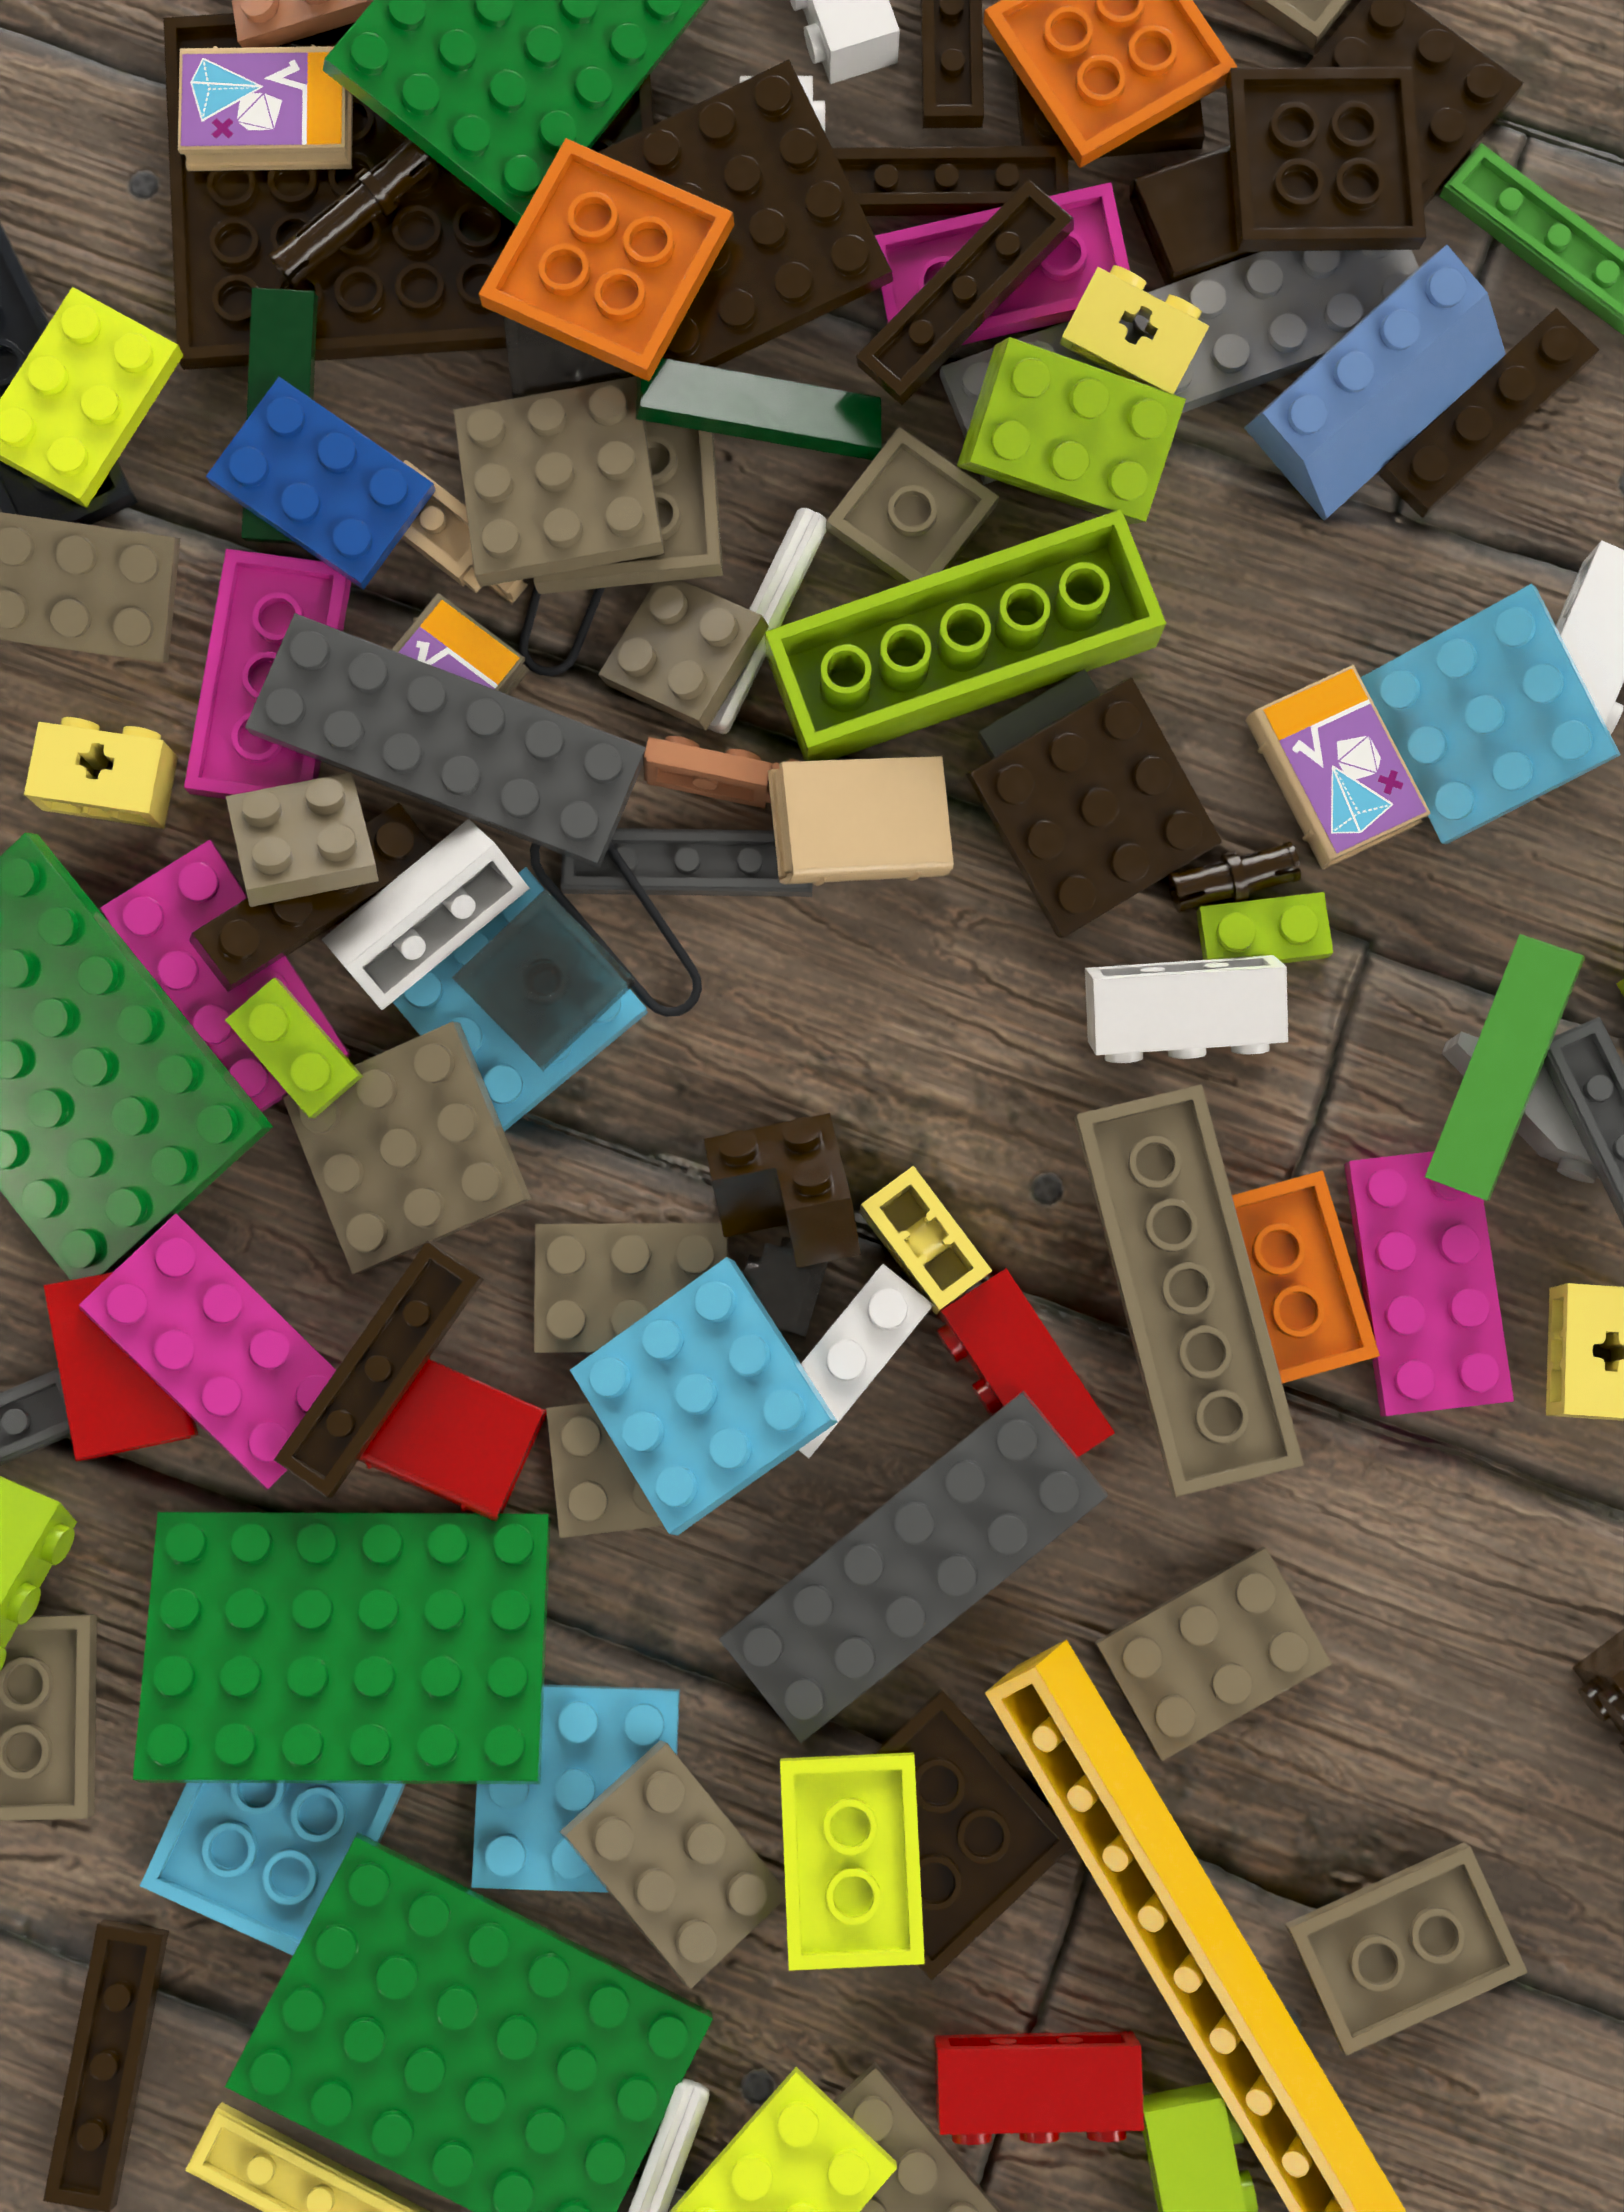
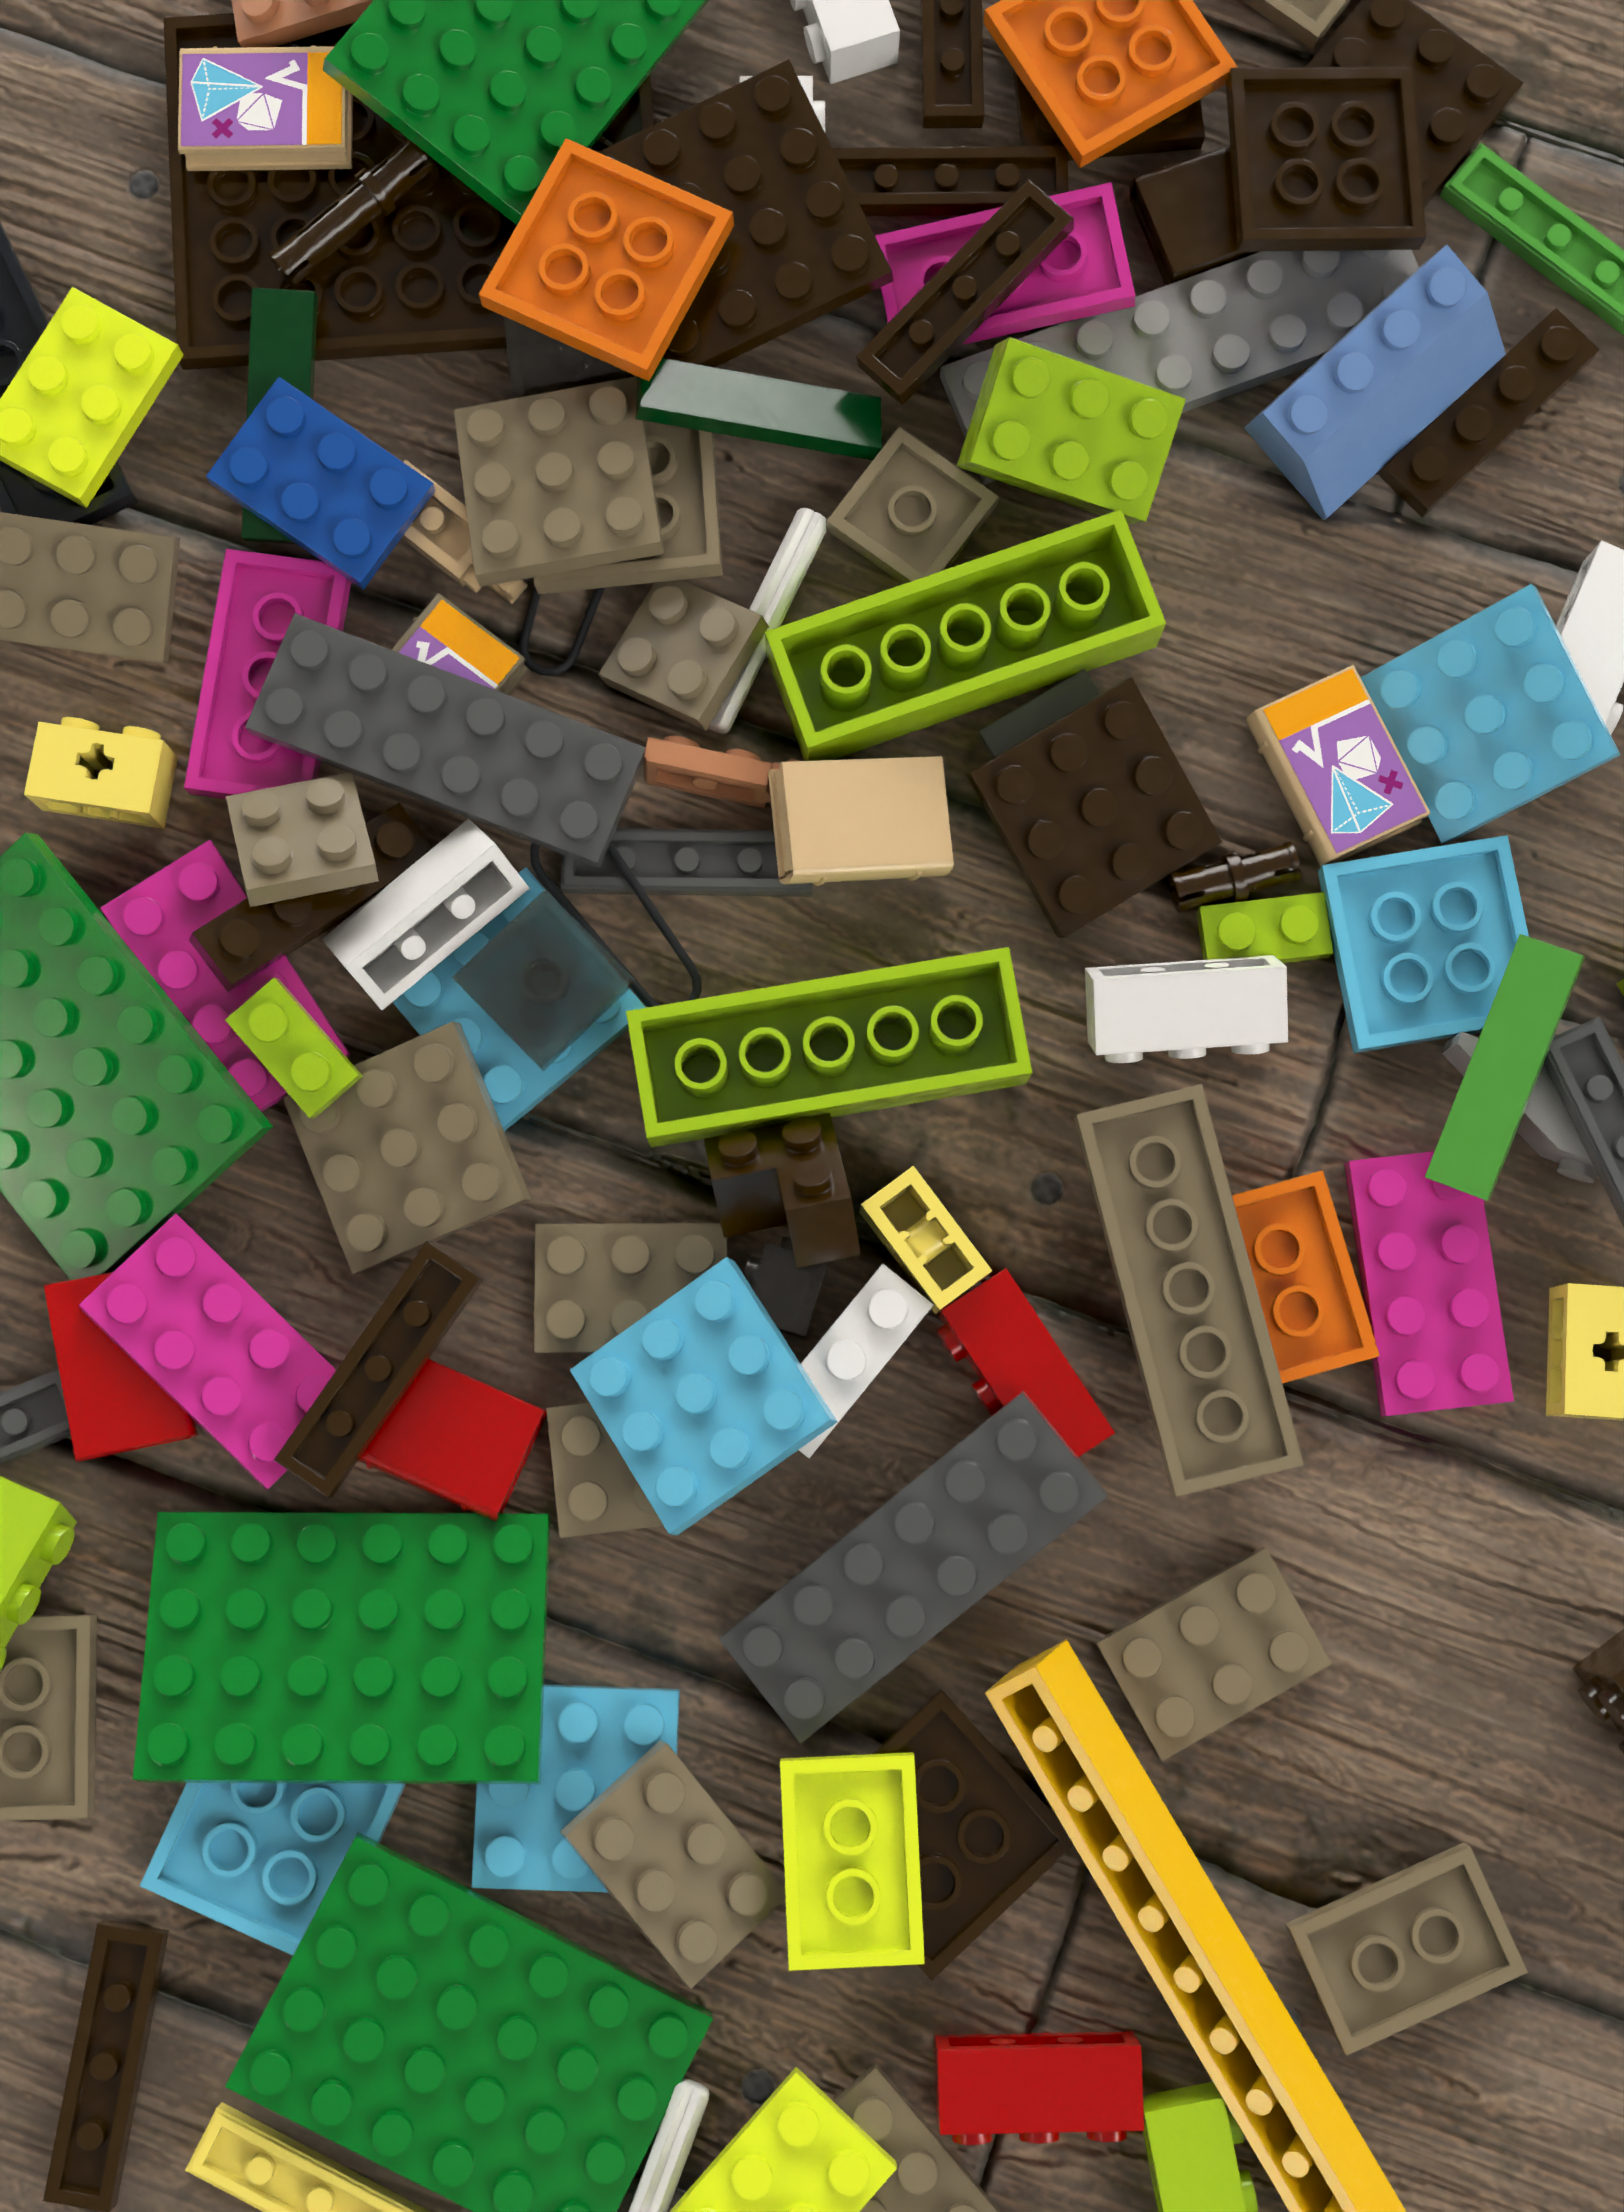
light yellow brick [1060,265,1209,394] -> none
none -> lime brick [626,947,1032,1148]
none -> medium azure plate [1317,835,1529,1053]

